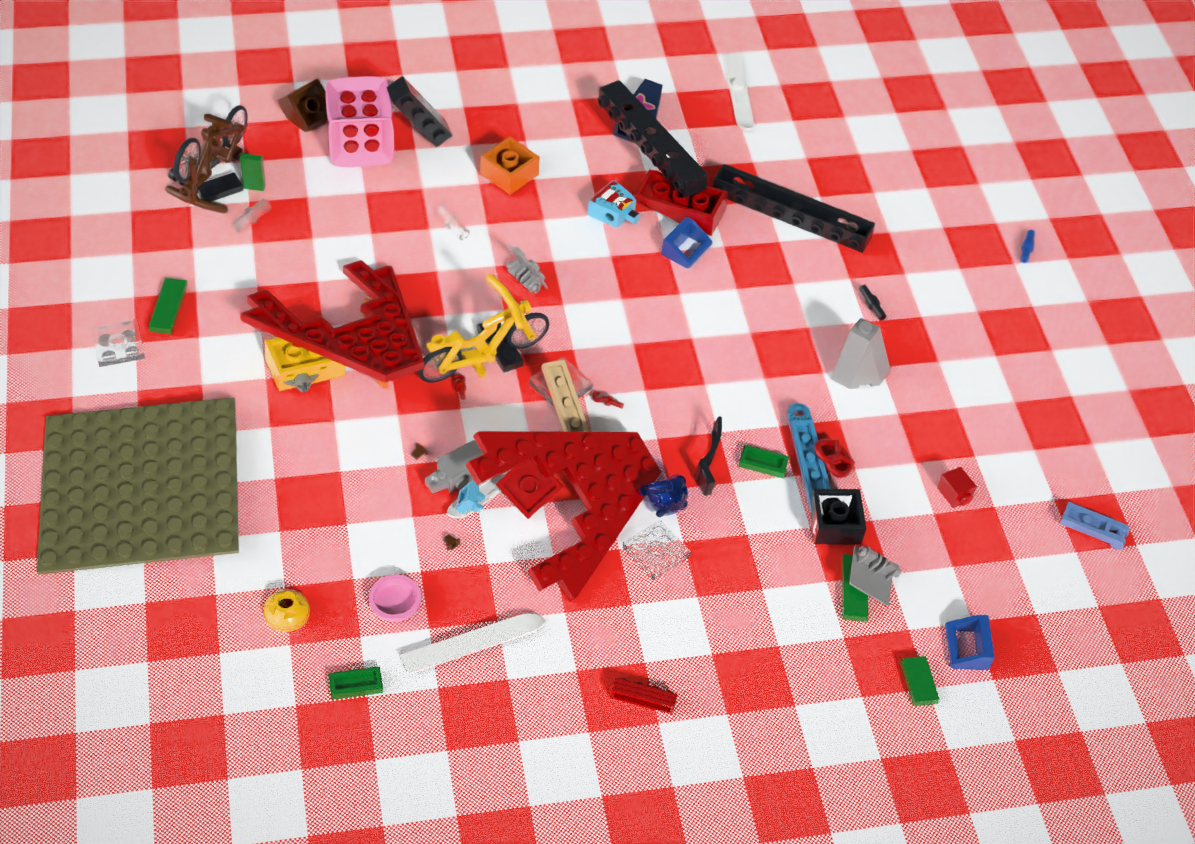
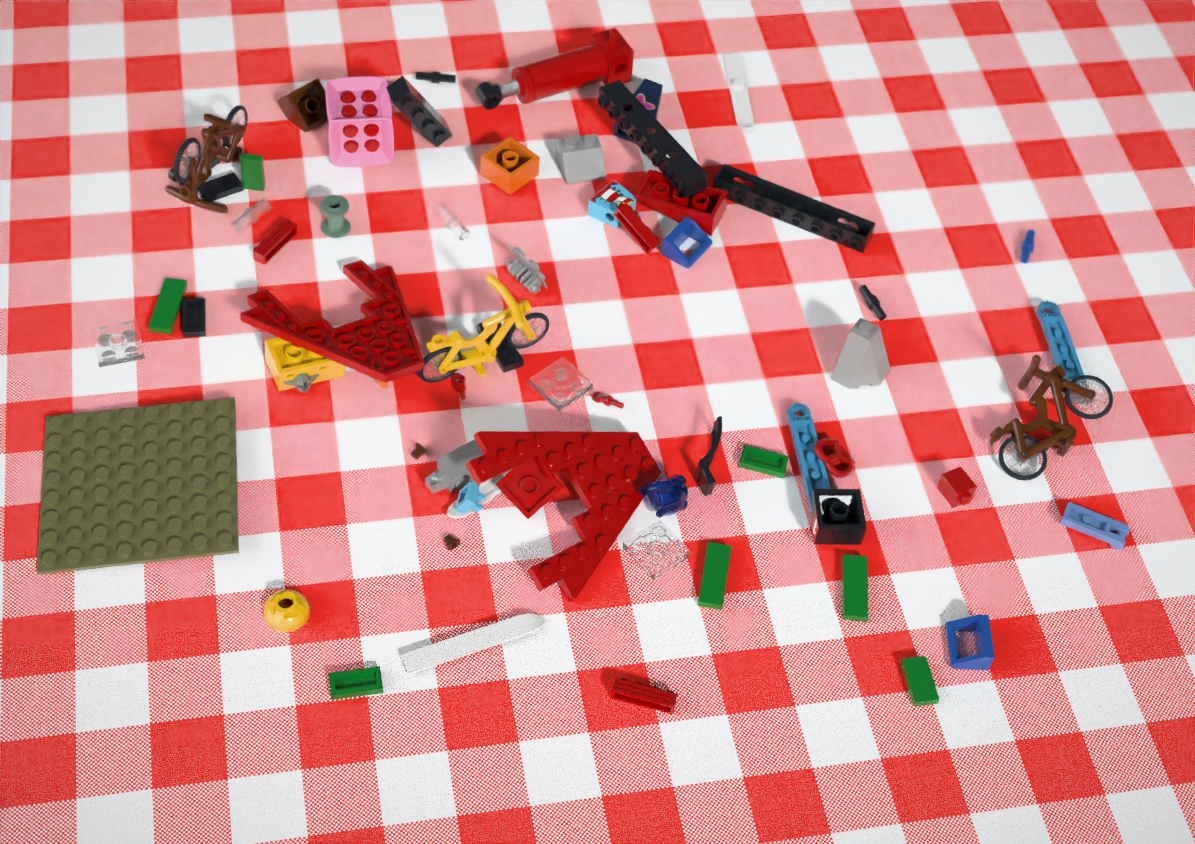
bright pink piece [369,575,421,622] -> none
tan plate [541,360,590,432] -> none
light grey hinge [849,546,902,607] -> none
none -> black tile [182,298,206,338]
none -> red piece [253,219,298,265]
none -> sand green hose [319,195,351,238]
none -> black bar [416,71,456,84]
none -> red piece [475,27,634,110]
none -> light grey slope [556,134,606,185]
none -> red piece [613,203,661,254]
none -> green tile [698,542,731,610]
none -> piece [989,355,1113,481]
none -> dark azure plate [1037,300,1090,405]

